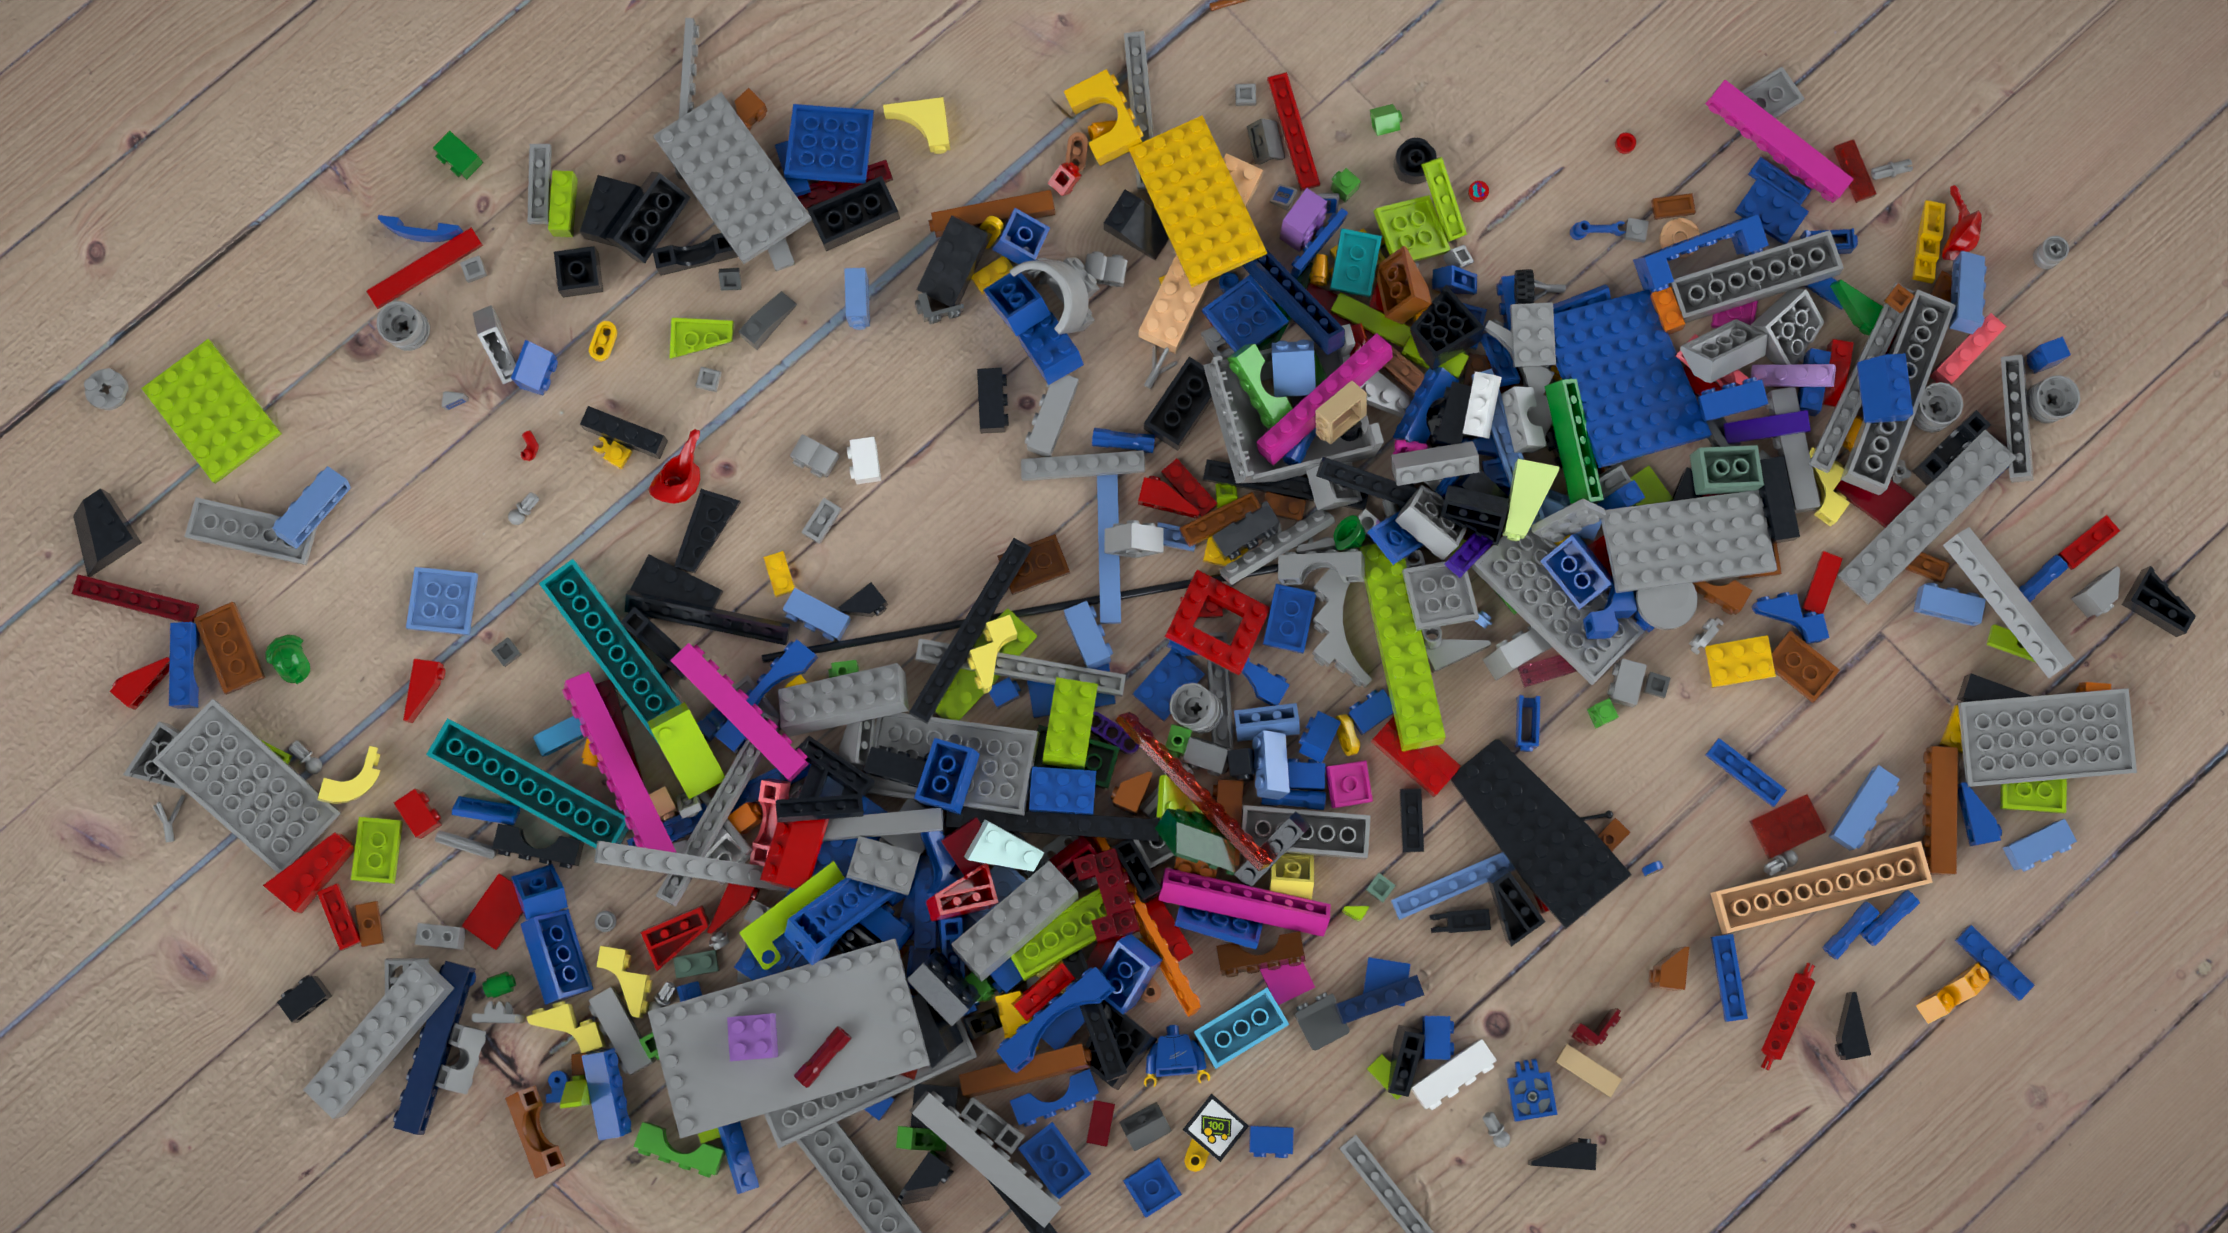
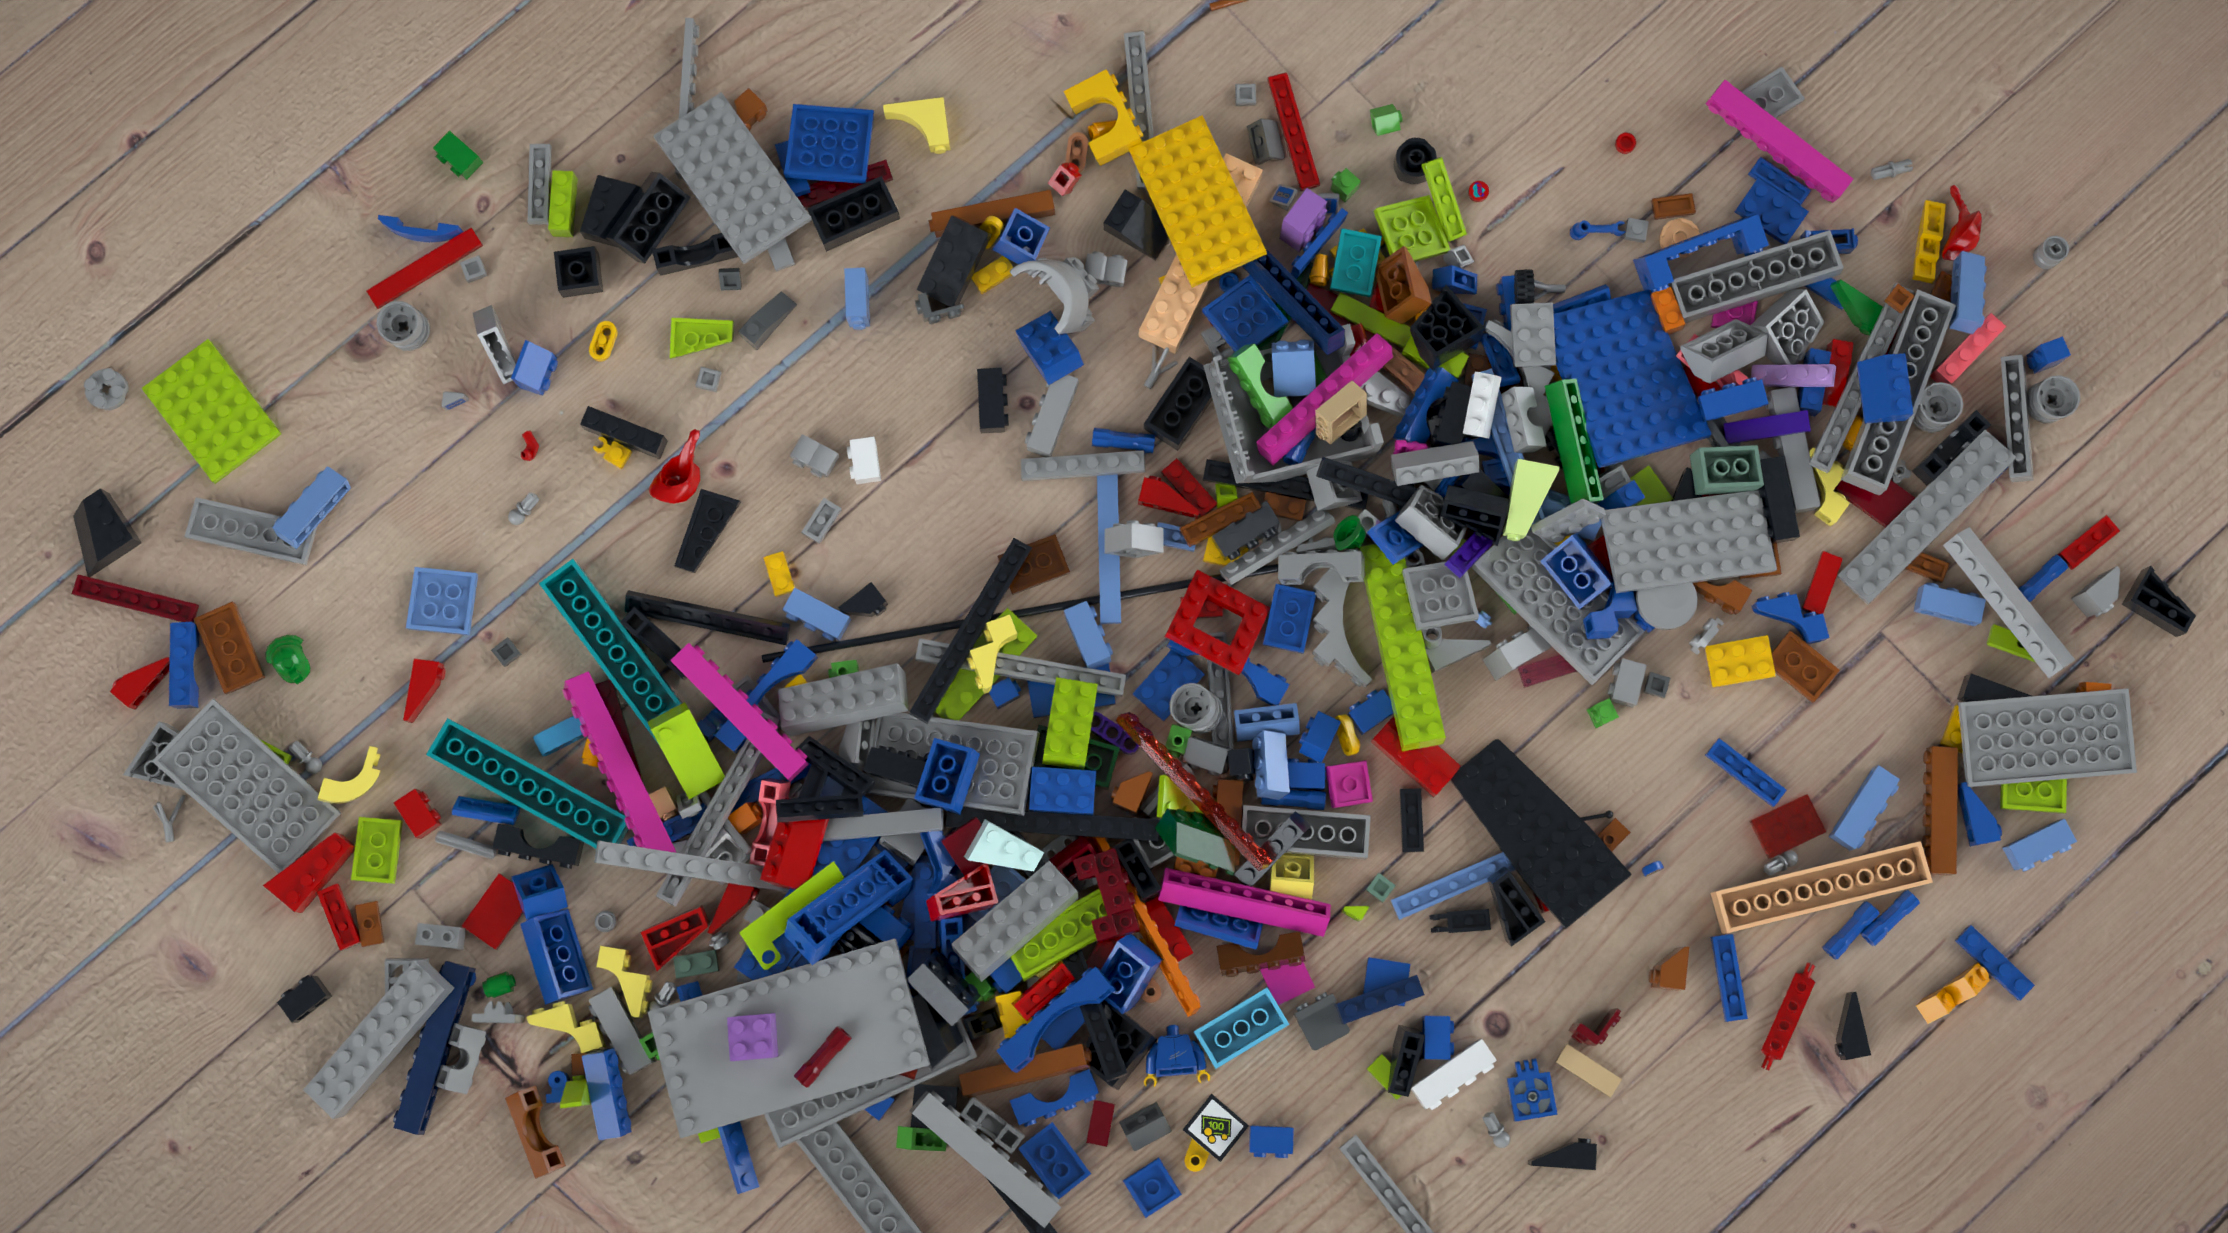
black wing [630,554,723,608] -> none
bright green arch [633,1122,725,1178] -> none
light grey plate [846,836,920,895] -> none
black wedge [898,1150,954,1205] -> none
blue brick [983,273,1051,337] -> none
blue window [1515,695,1541,752] -> none
clear red plate [1833,139,1877,203] -> none

